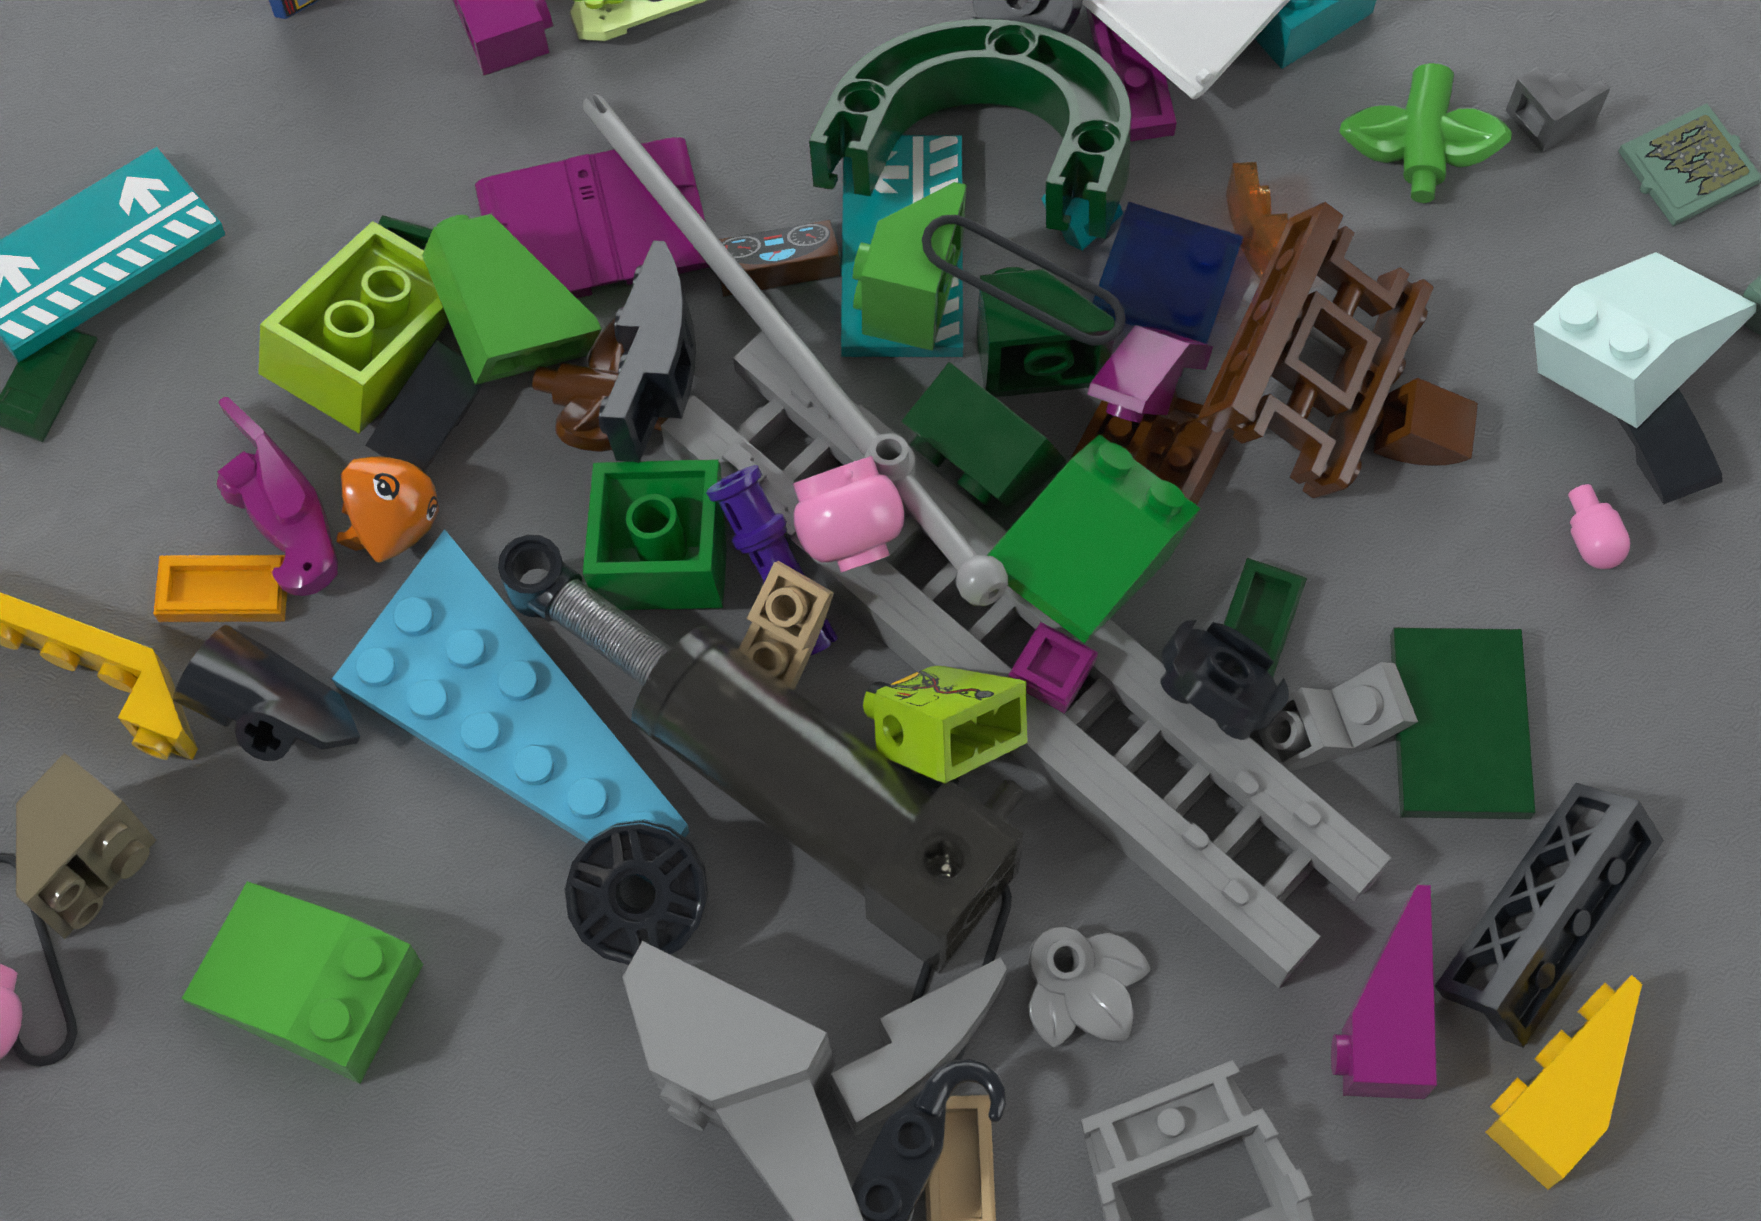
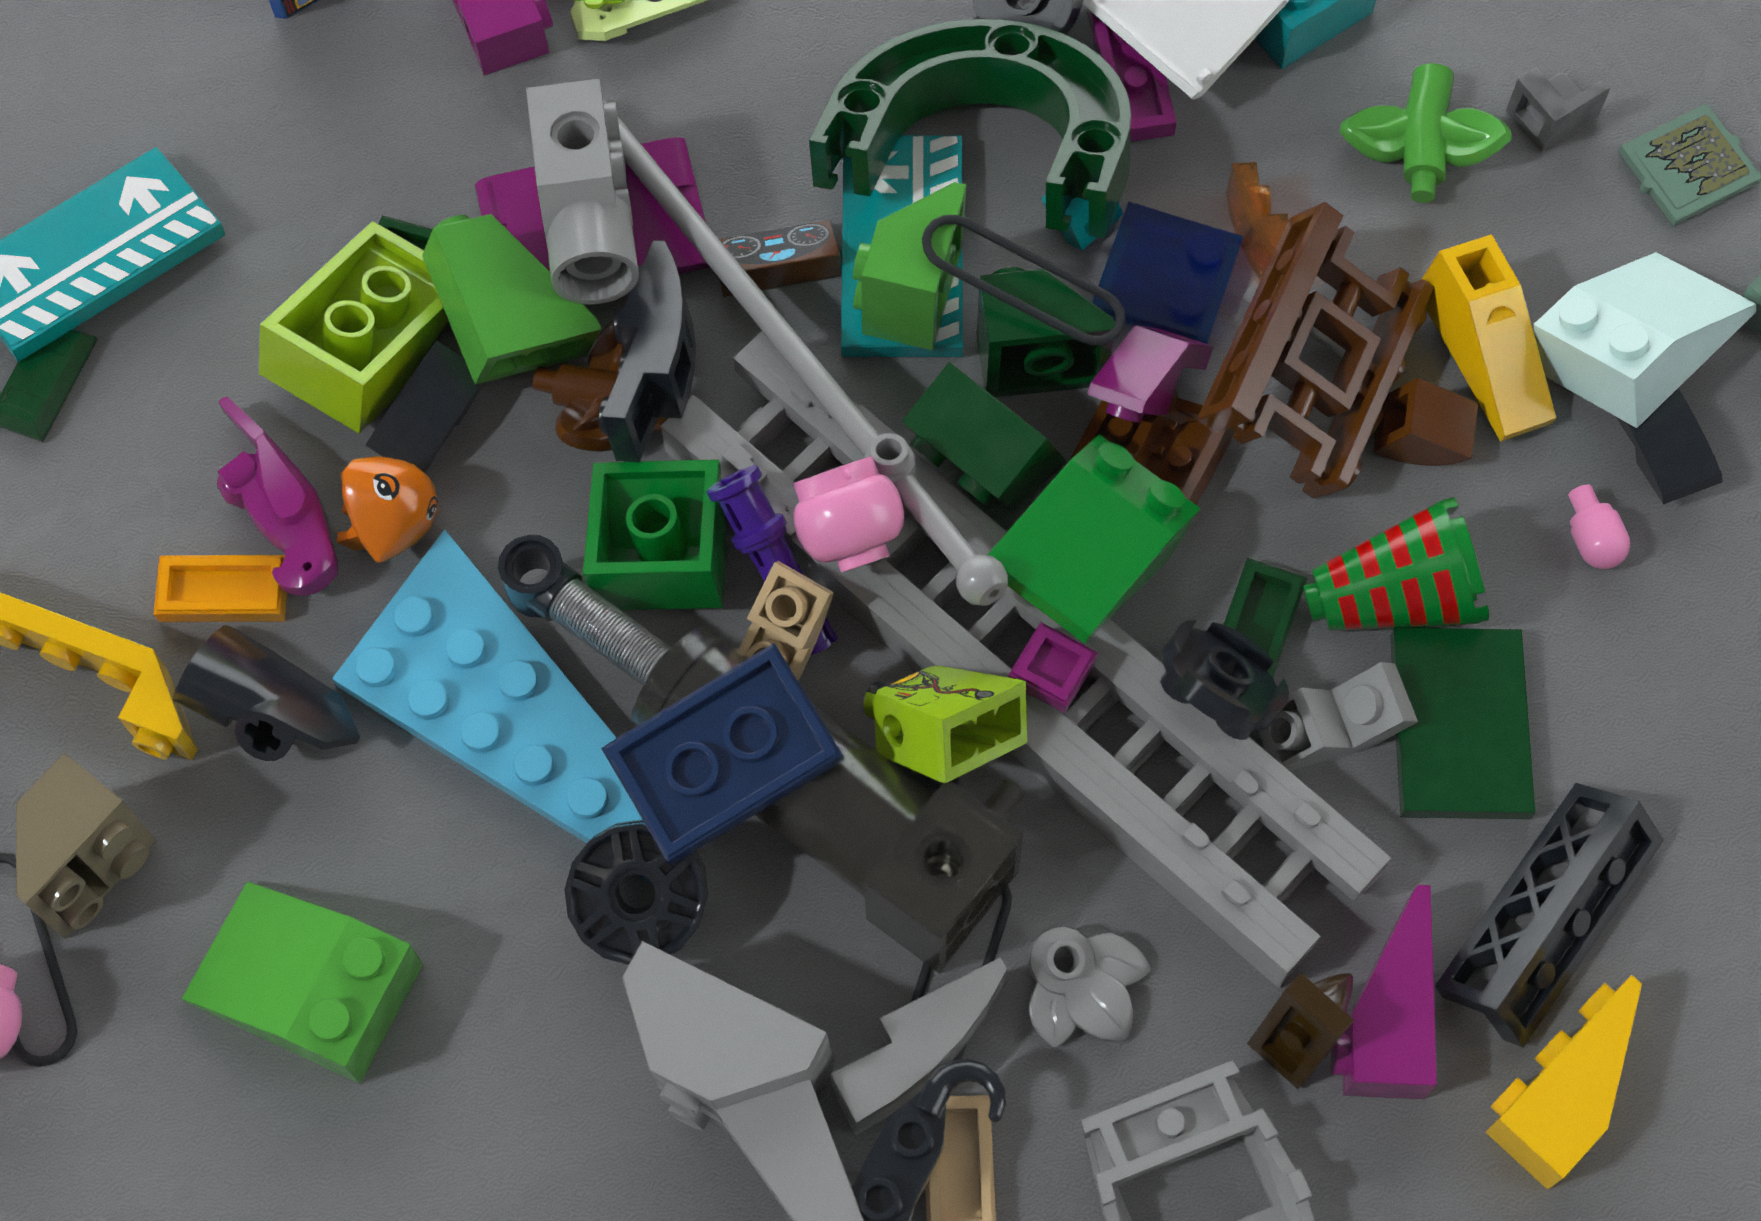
none -> light grey brick [526,79,639,304]
none -> dark blue tile [601,643,845,866]
none -> dark brown tile [1247,973,1355,1089]
none -> green cone [1303,497,1489,631]
none -> yellow slope [1421,234,1556,442]

